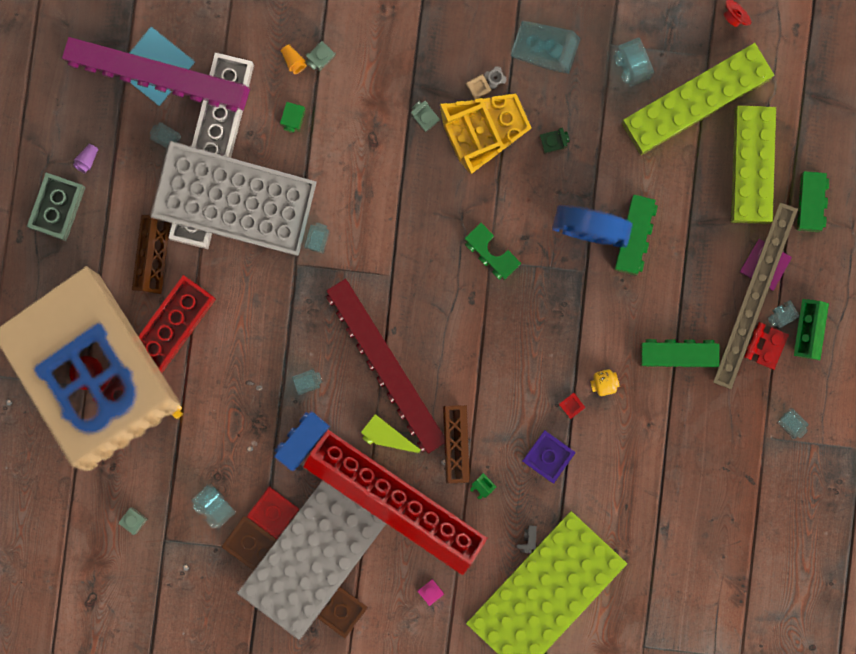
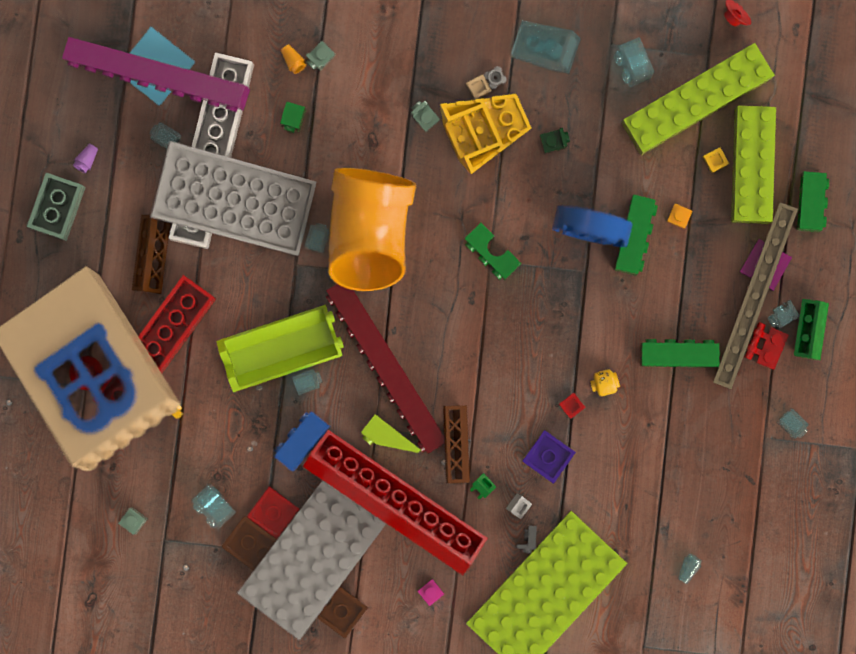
none -> lime panel [216,305,344,392]
none -> light orange cylinder [329,168,416,291]
none -> light grey plate [506,493,532,519]
none -> light orange plate [667,204,692,229]
none -> clear light blue cone [678,554,702,584]
none -> yellow plate [703,147,729,173]

